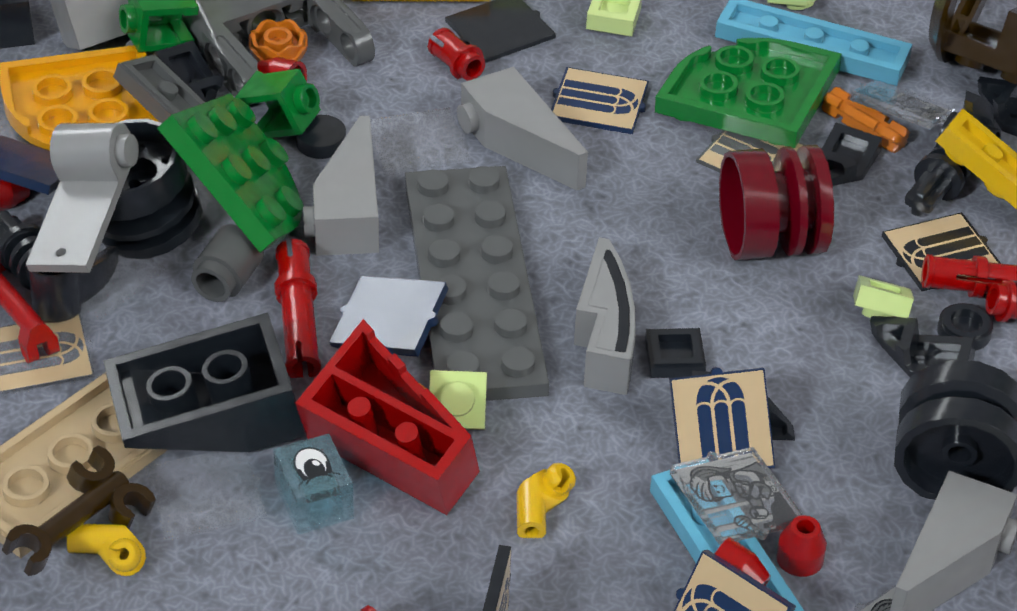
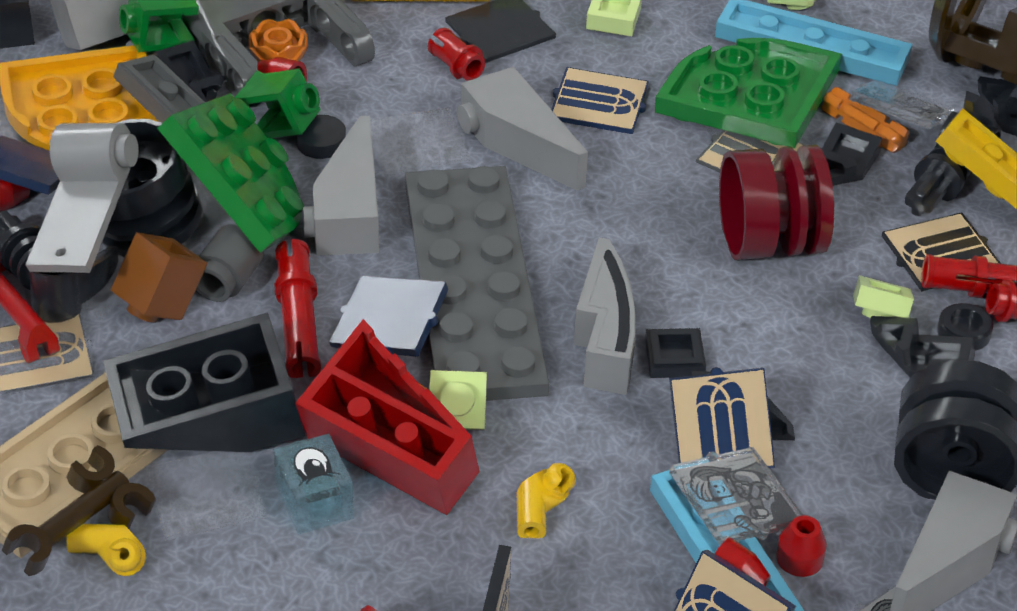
none -> dark orange brick [110,232,208,323]

